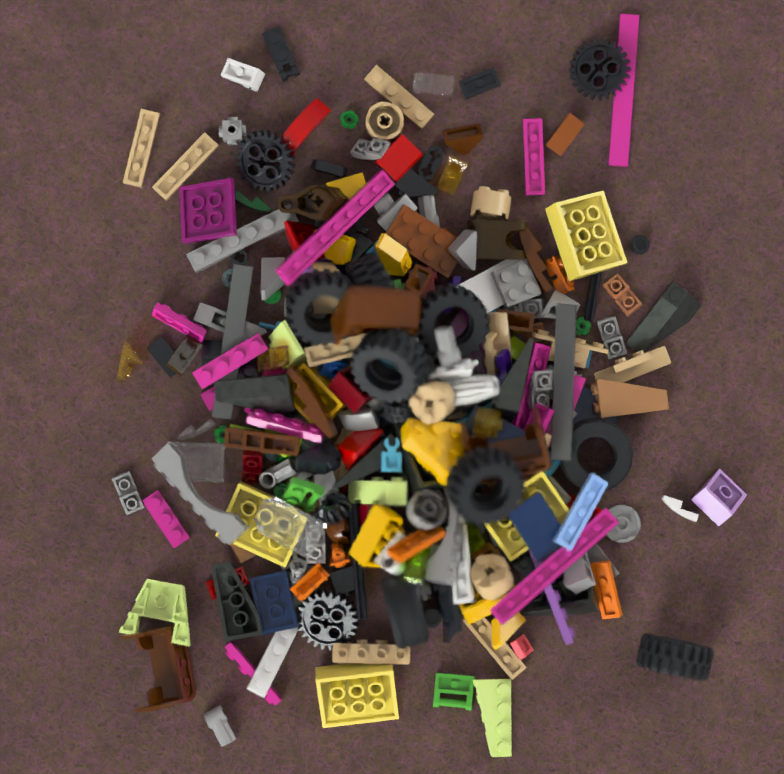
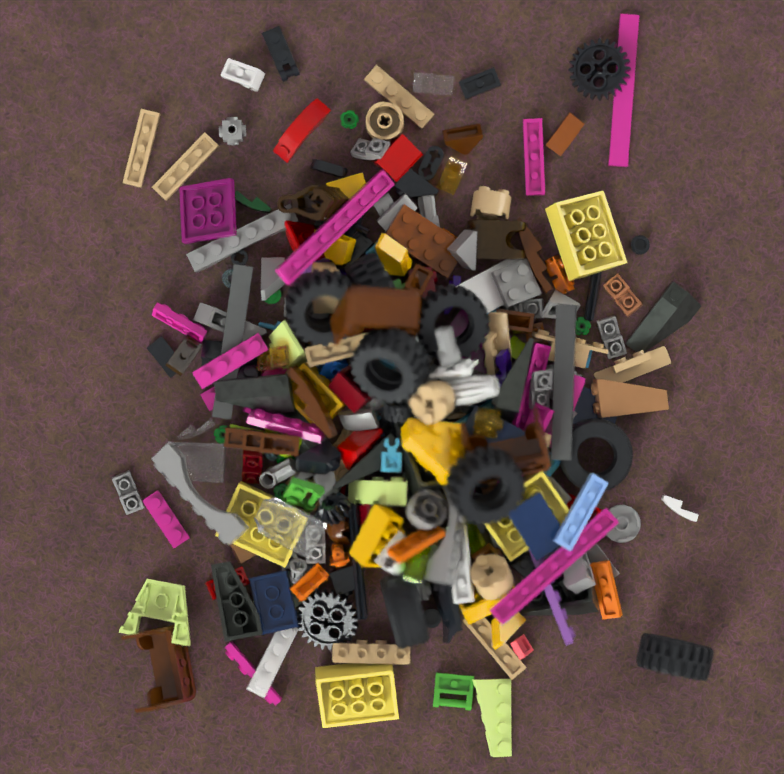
clear yellow slope [117,342,145,381] -> none
light grey piece [203,705,237,747] -> none
black gear [235,129,296,192] -> none
lavender slope [691,468,747,526] -> none

